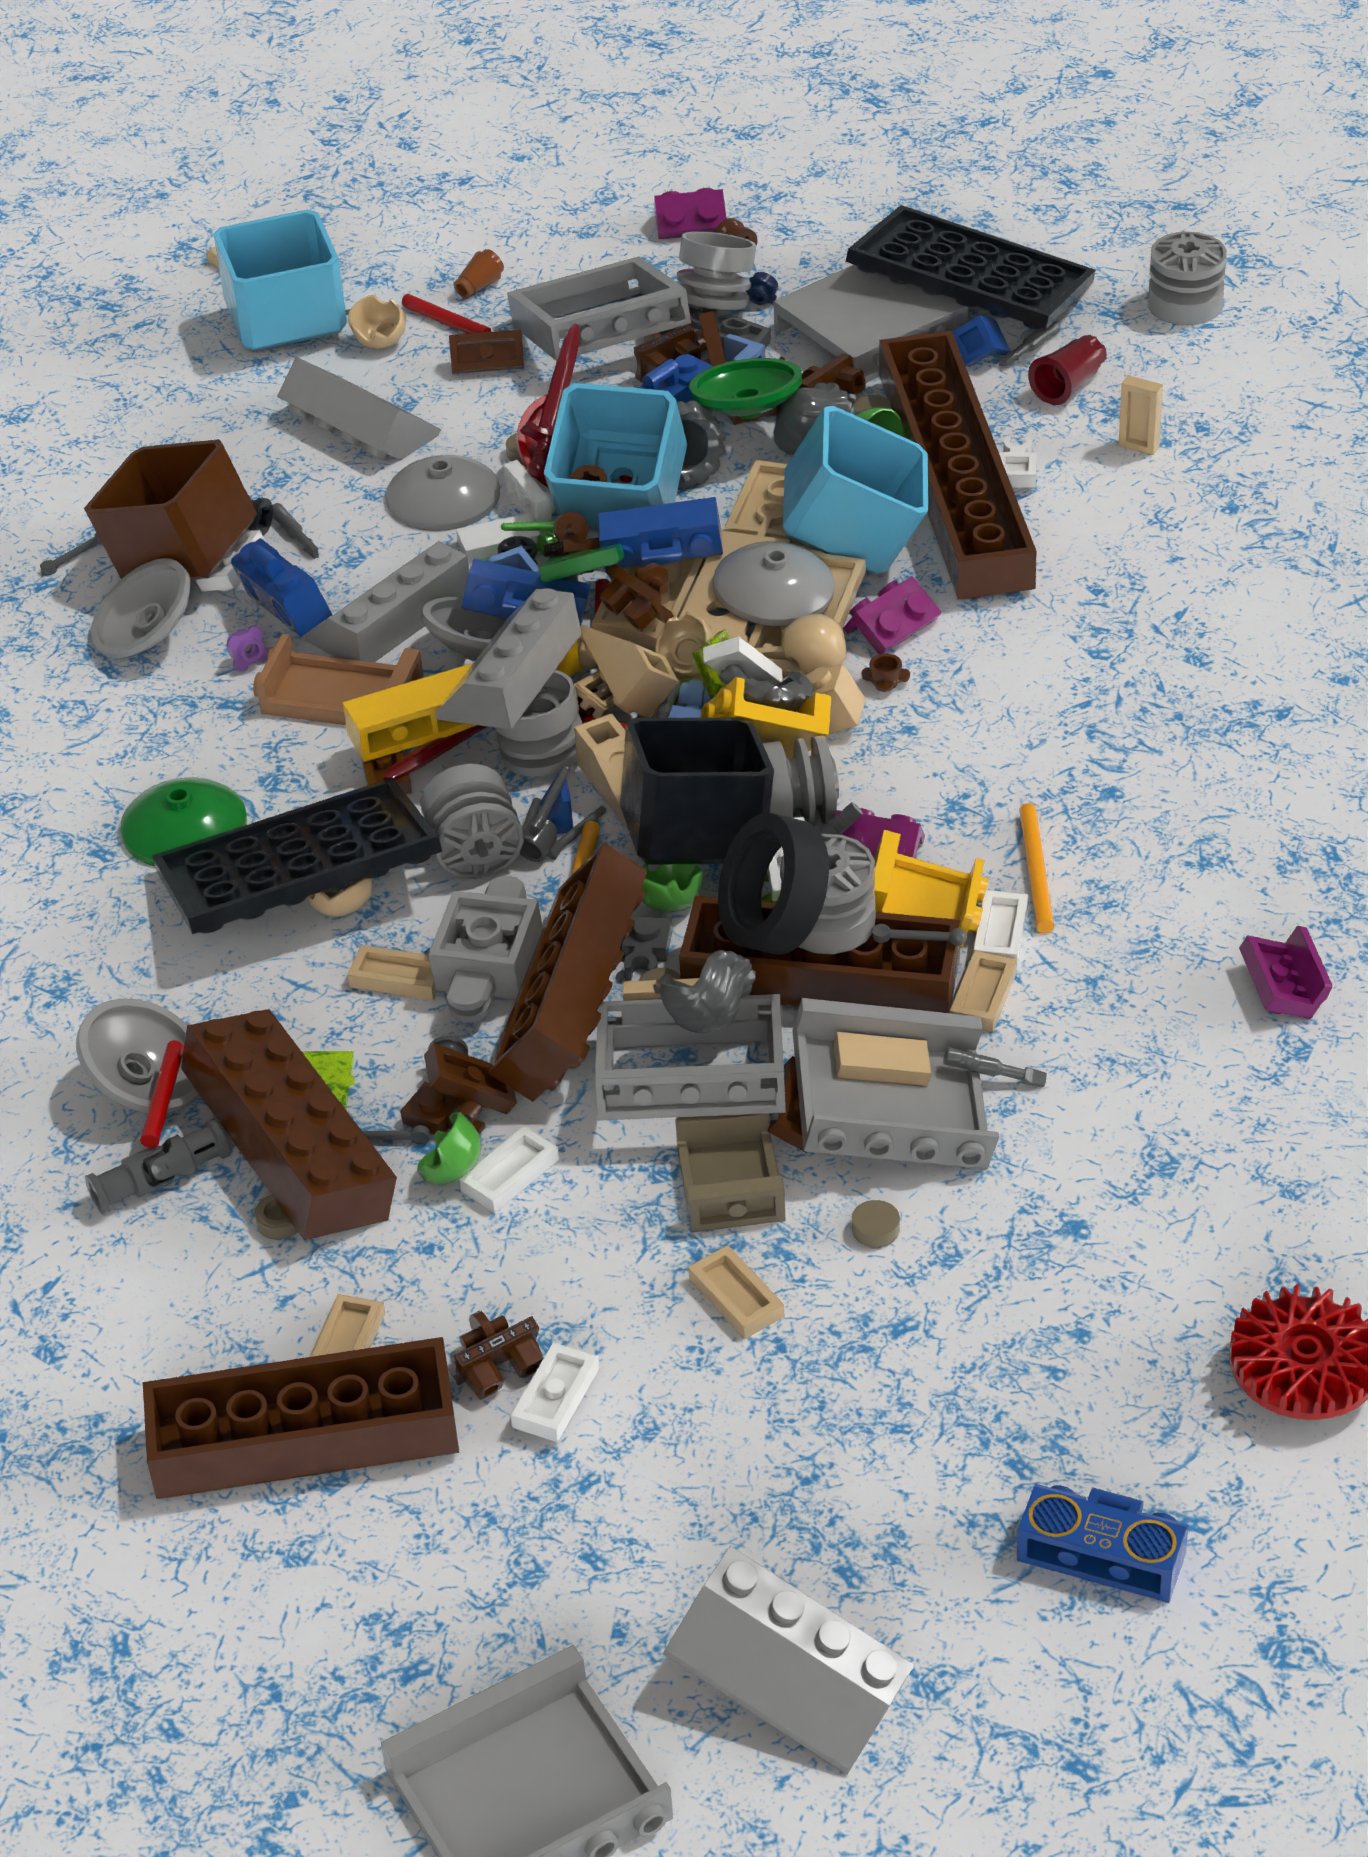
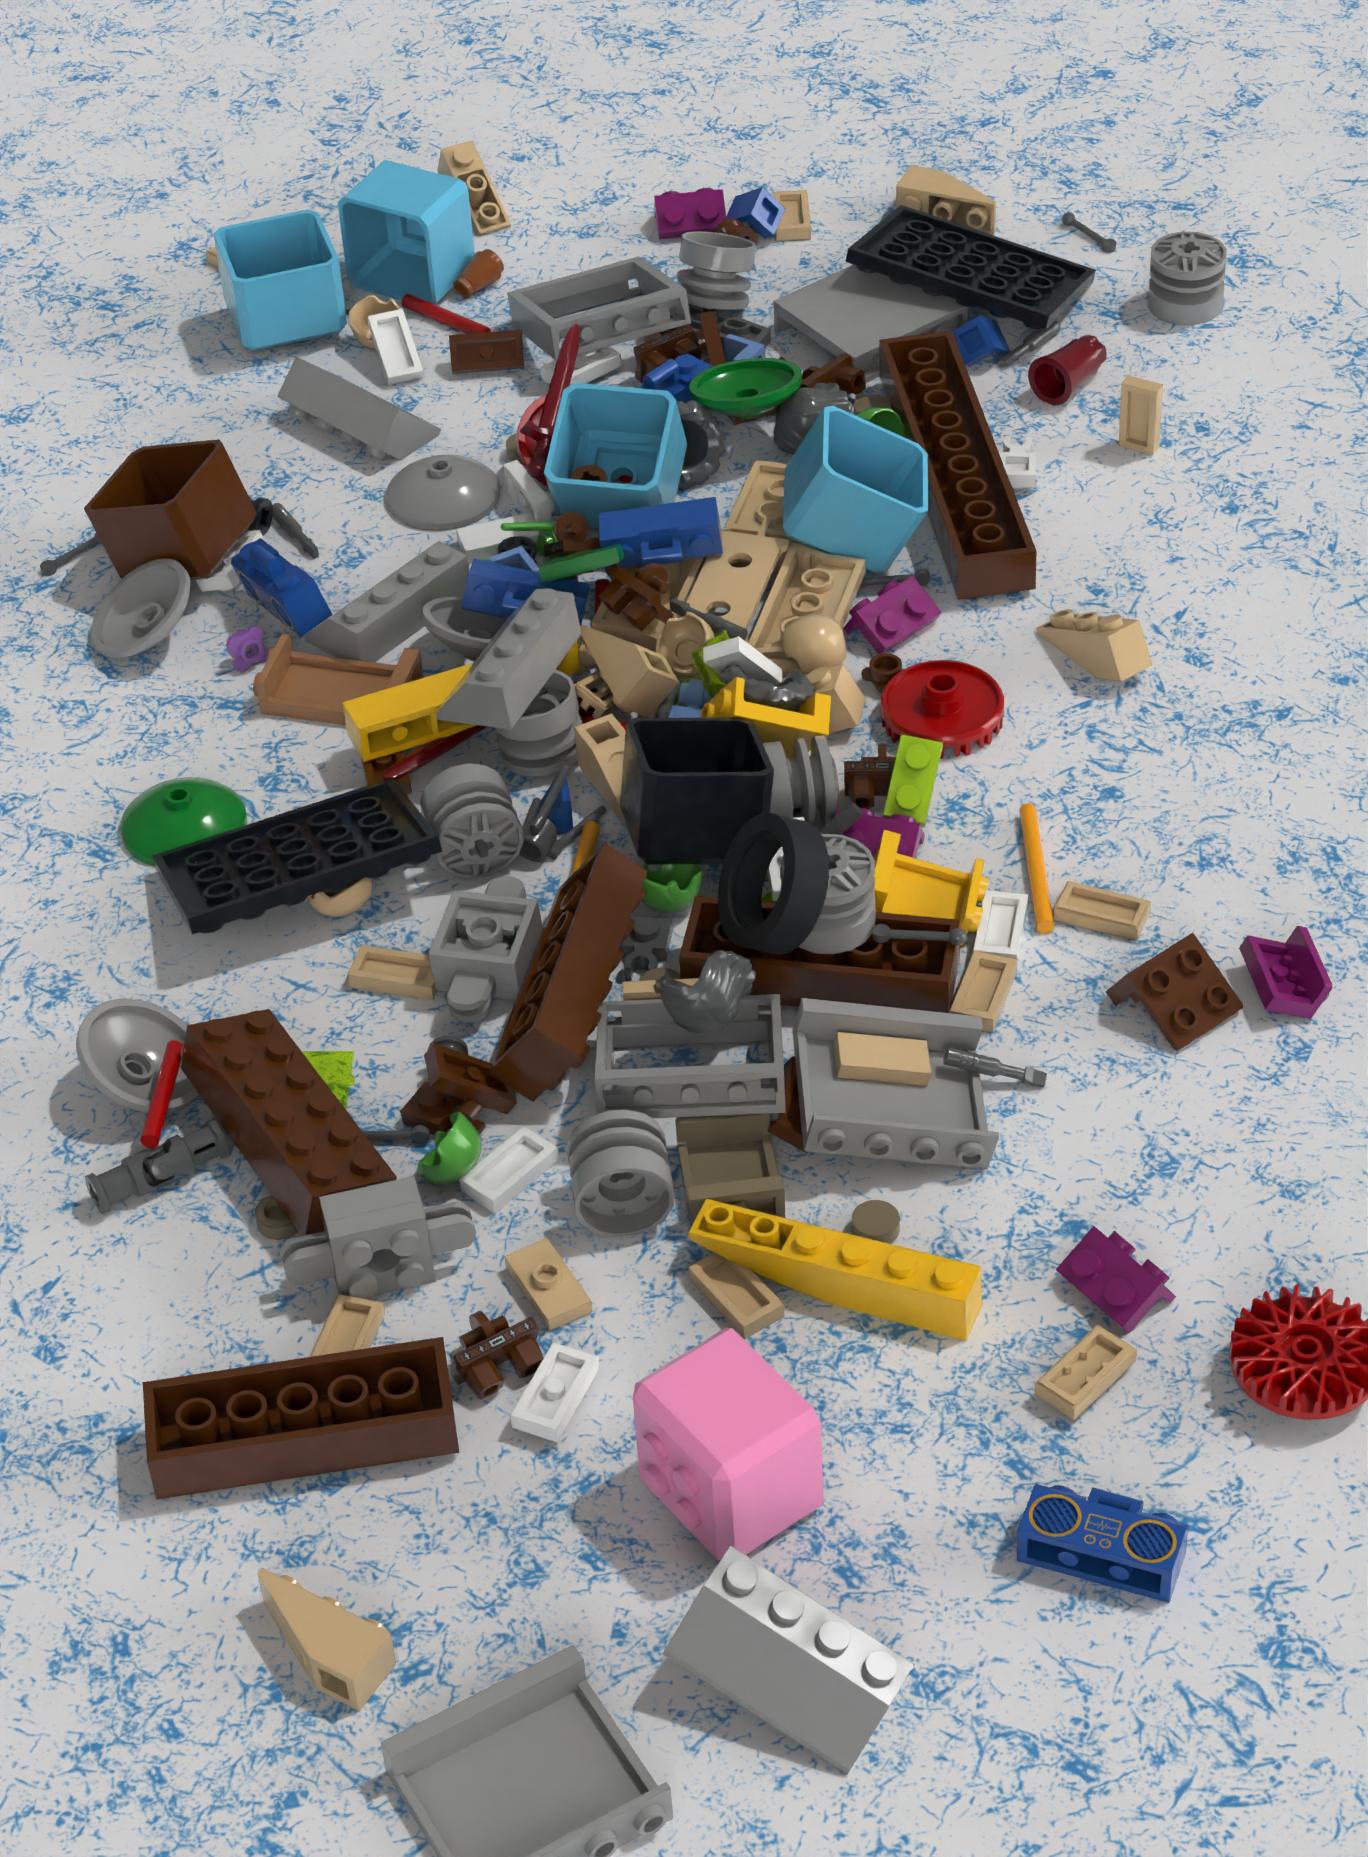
light grey dish [714,541,834,626] -> none
dark blue plate [745,272,779,305] -> none
none -> tan slope [257,1568,396,1711]
none -> light grey brick [281,1176,476,1299]
none -> medium azure plate [337,160,475,305]
none -> white tile [367,308,423,385]
none -> tan slope [437,140,511,236]
none -> tan plate [504,1238,593,1331]
none -> white plate [541,346,621,385]
none -> light grey wheel [567,1109,674,1237]
none -> bright pink plate [633,1328,823,1560]
none -> dark grey piece [669,598,748,641]
none -> yellow slope [688,1199,982,1341]
none -> blue panel [725,187,786,239]
none -> tan tile [773,190,811,241]
none -> reddish brown hips [844,744,896,810]
none -> dark grey hinge [859,569,931,589]
none -> red wheel [881,660,1004,759]
none -> lime plate [883,734,943,828]
none -> tan slope [896,165,996,234]
none -> tan plate [1034,1324,1137,1420]
none -> tan slope [1036,609,1152,682]
none -> tan tile [1053,881,1151,941]
none -> magenta bracket [1056,1226,1176,1333]
none -> dark grey hinge [1062,212,1116,253]
none -> reddish brown bracket [1106,933,1243,1051]

